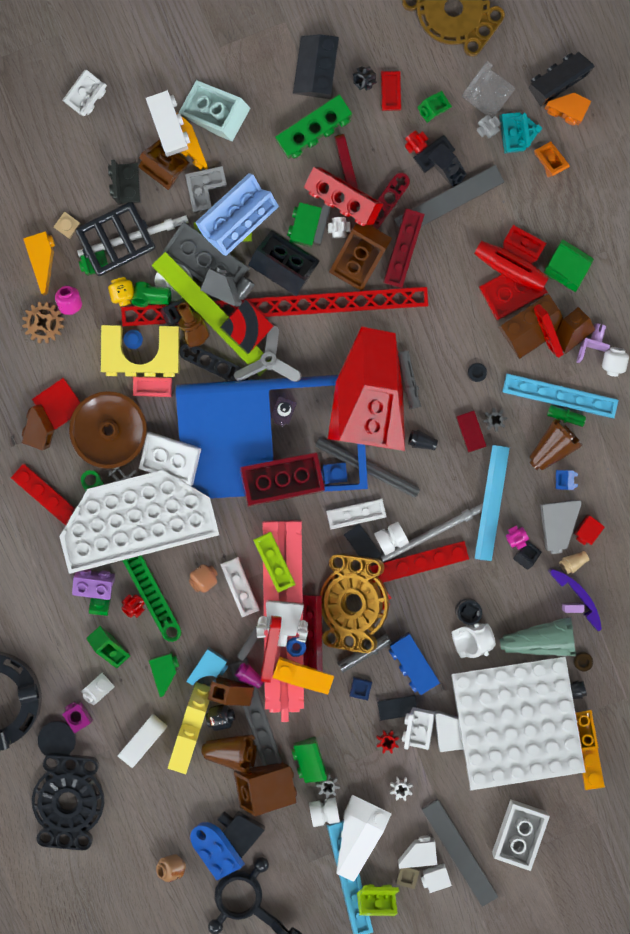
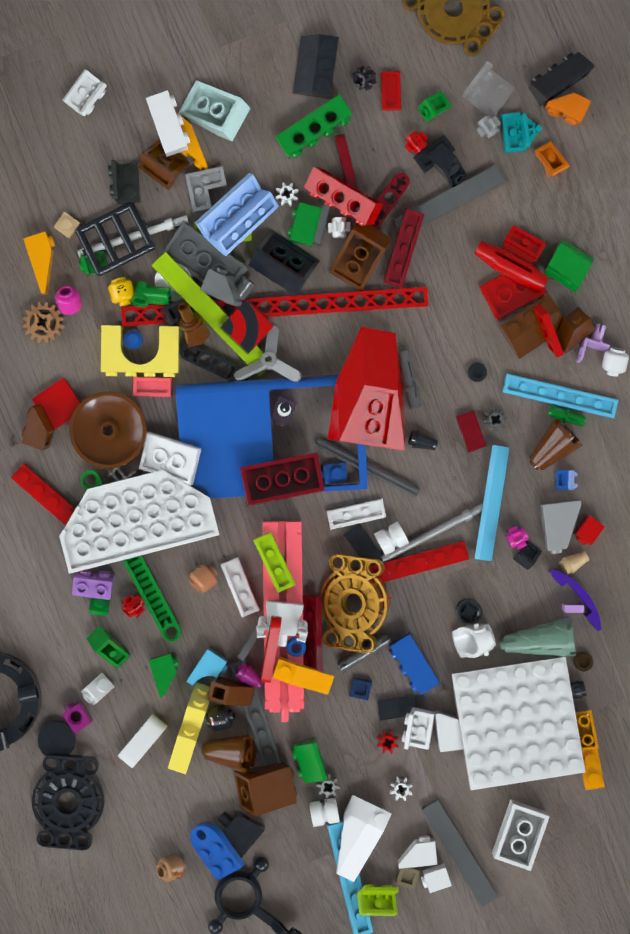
none -> white gear [275,182,298,206]

